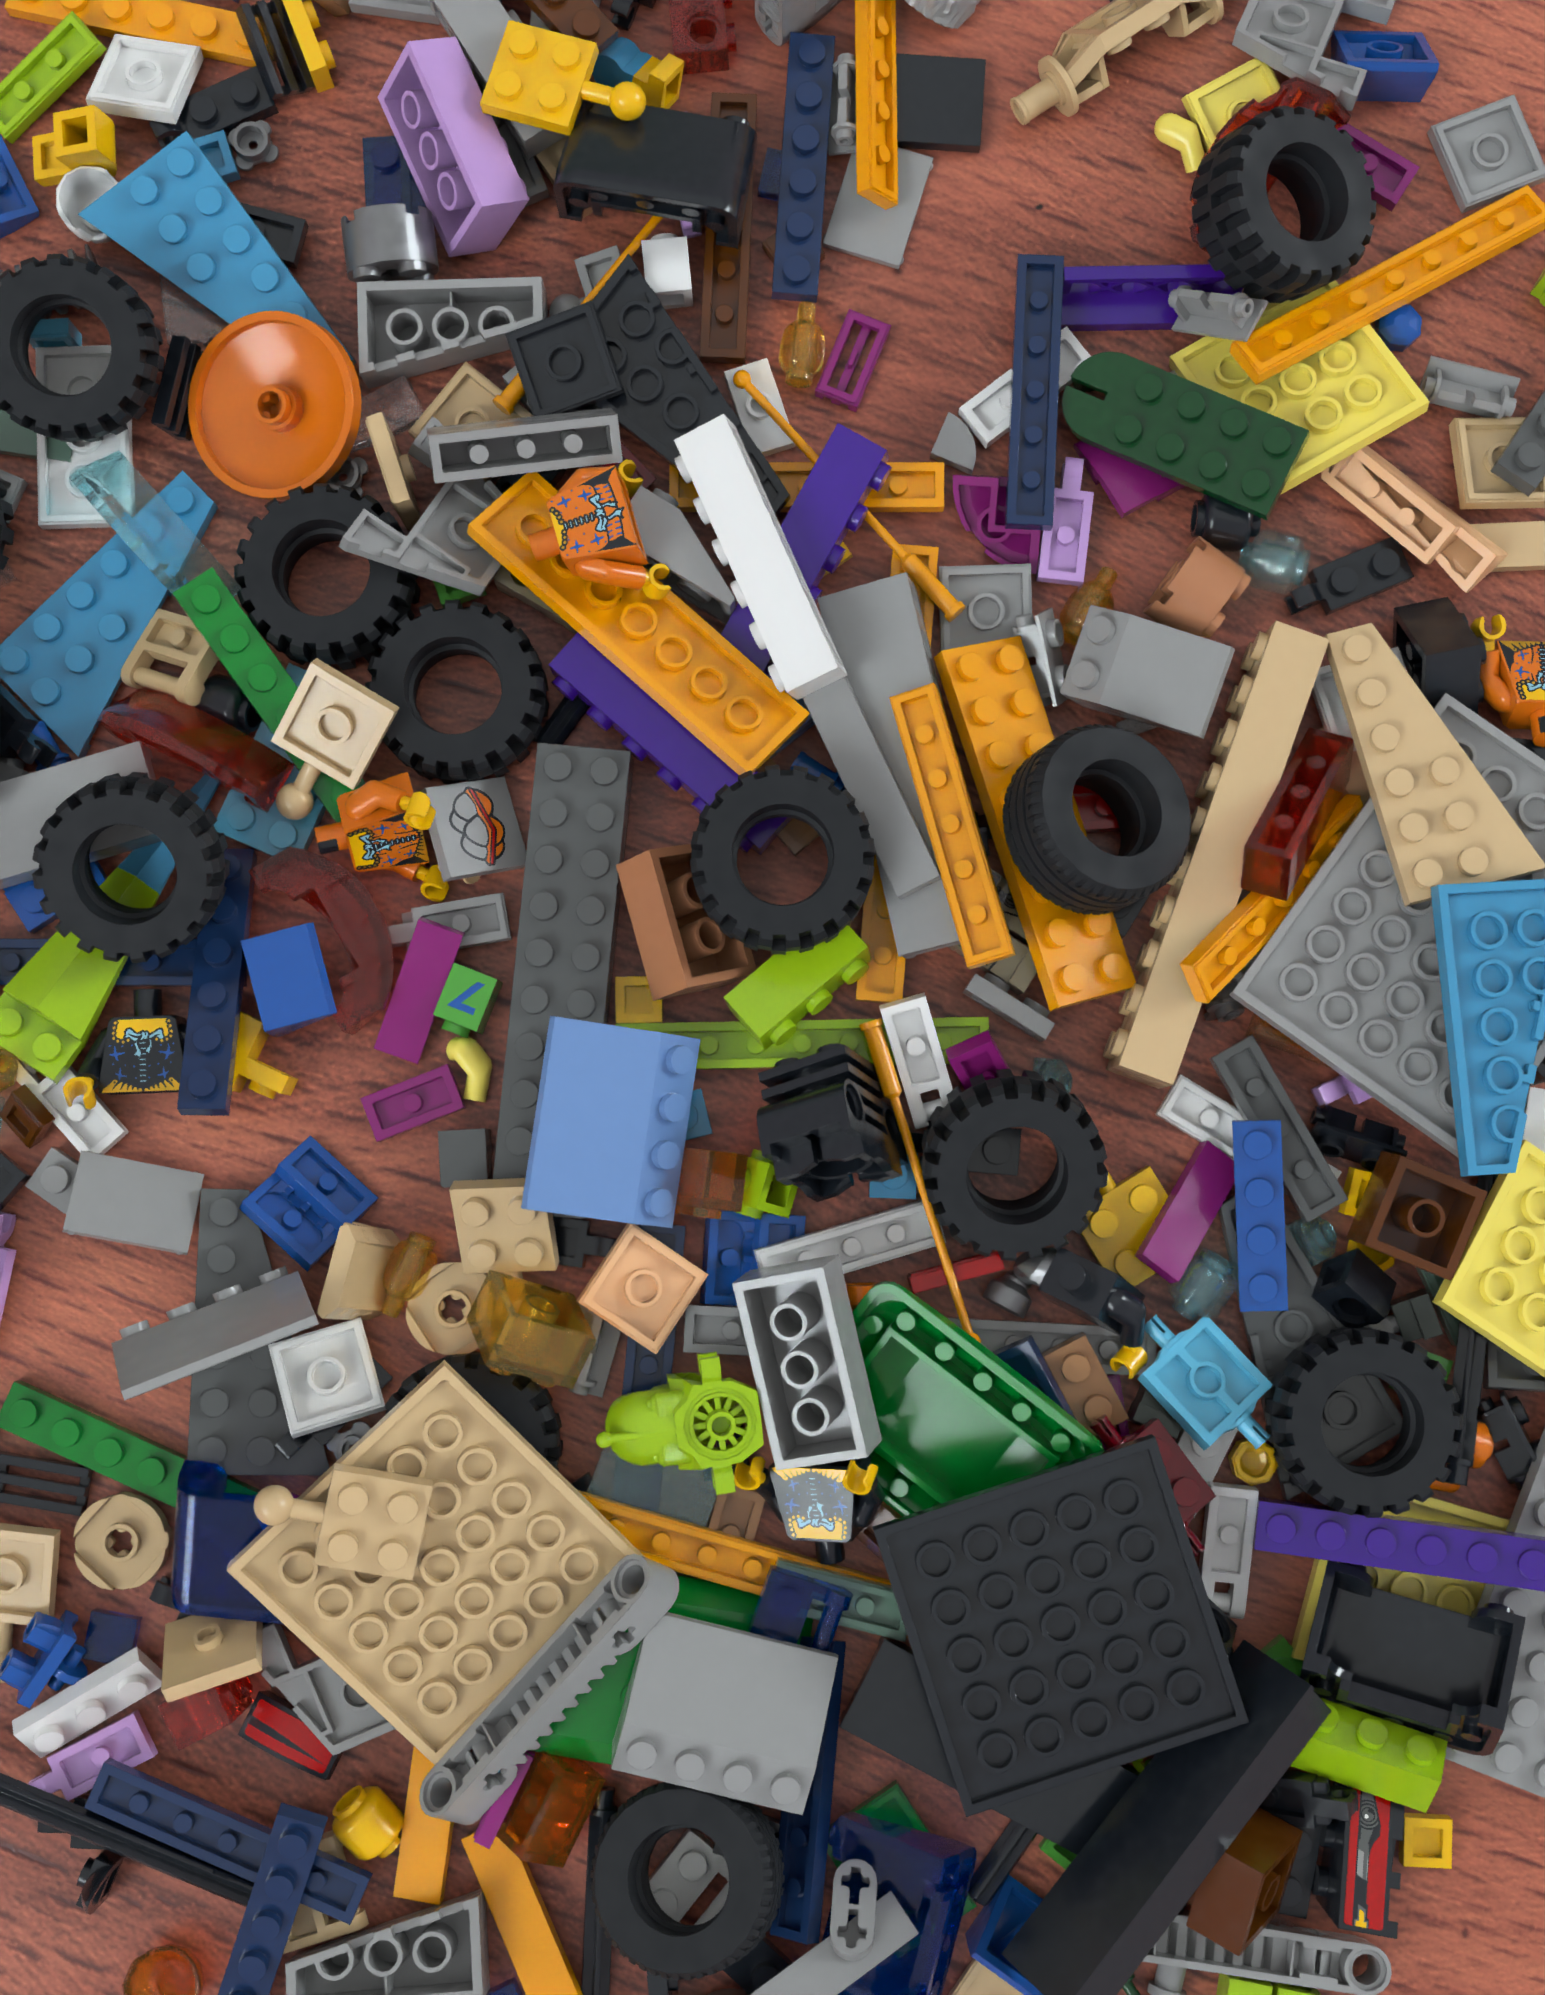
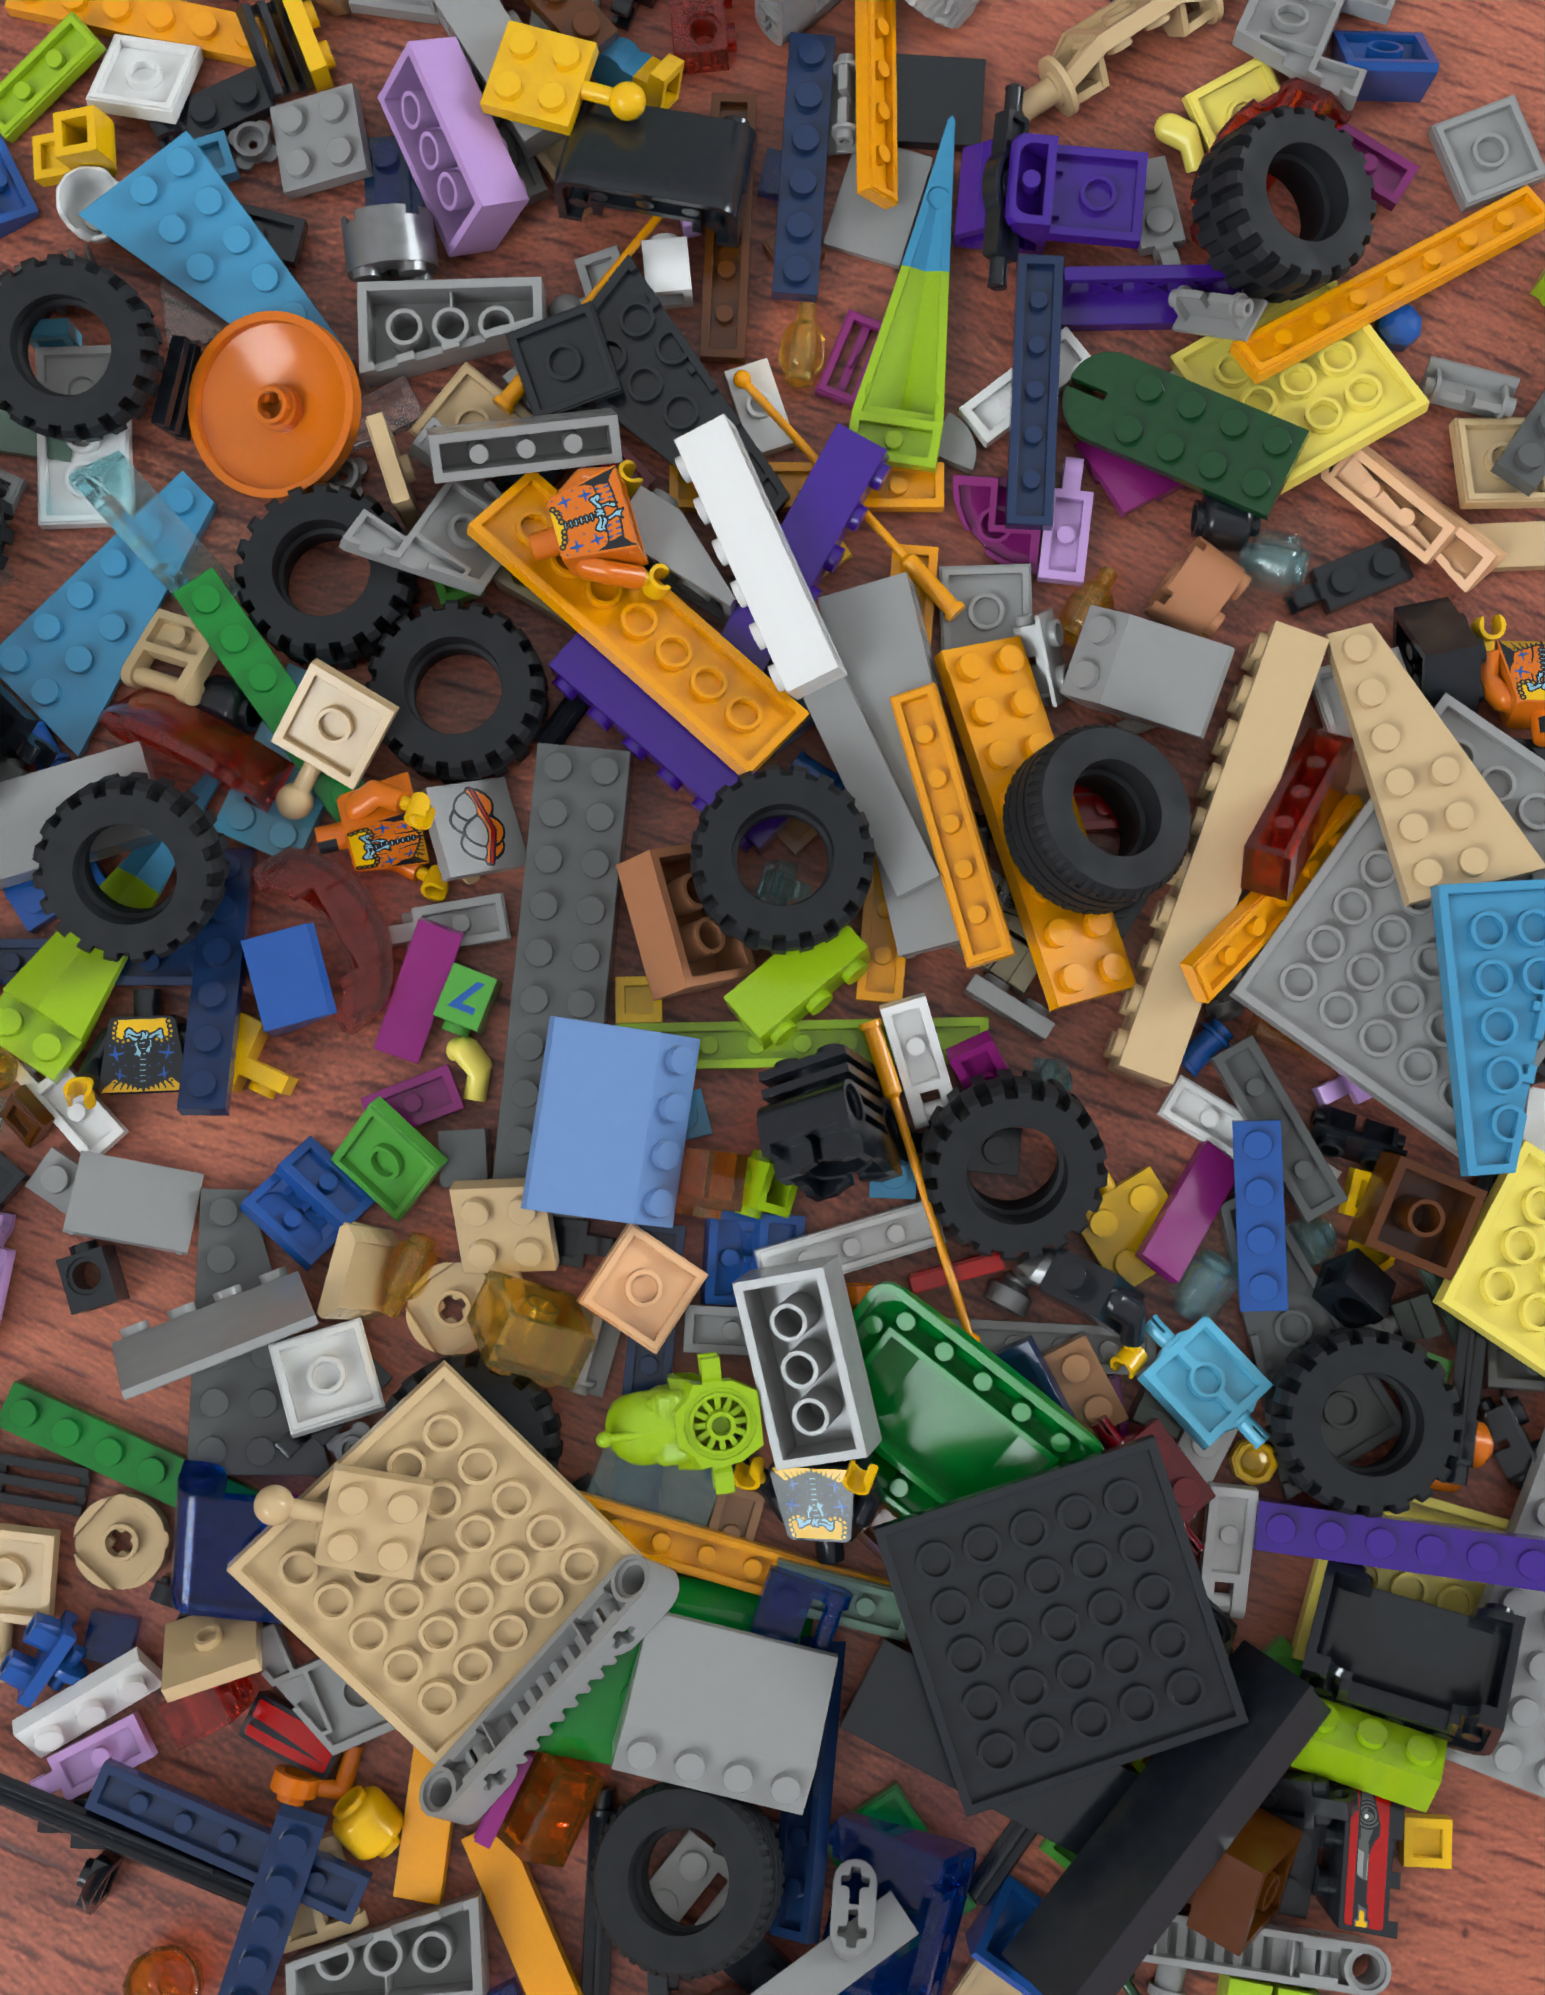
none -> black brick [56,1239,130,1315]
none -> orange plate [269,1744,364,1807]
none -> light grey plate [270,83,374,200]
none -> bright green tile [331,1096,448,1222]
none -> clear light blue tile [756,860,812,905]
none -> lime plate [849,115,955,473]
none -> dark purple piece [953,83,1148,291]
none -> light grey plate [1137,155,1186,265]
none -> blue pin [1181,1018,1234,1077]

